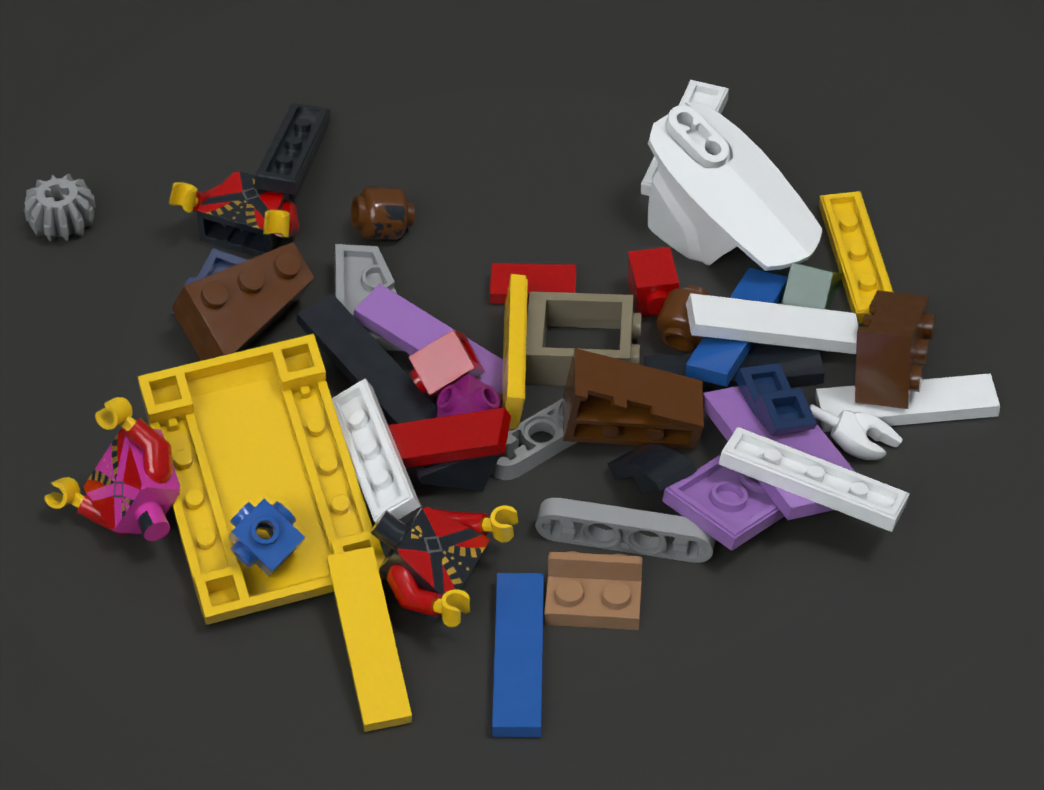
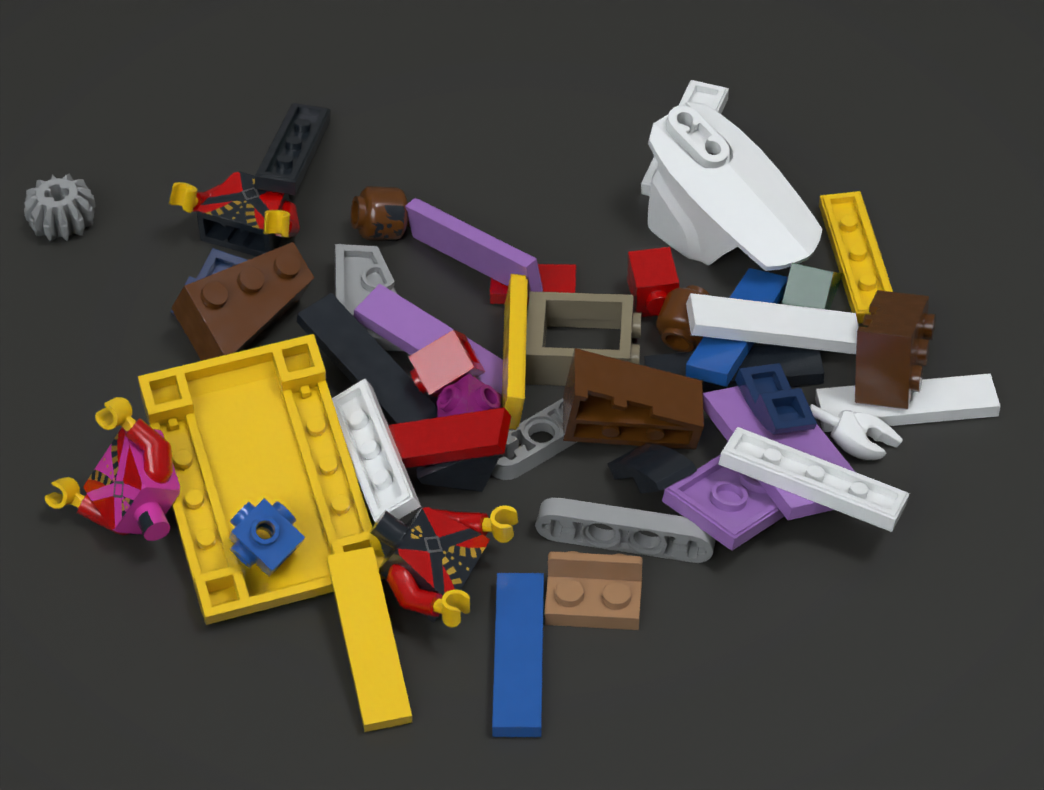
none -> medium lavender tile [405,198,543,297]

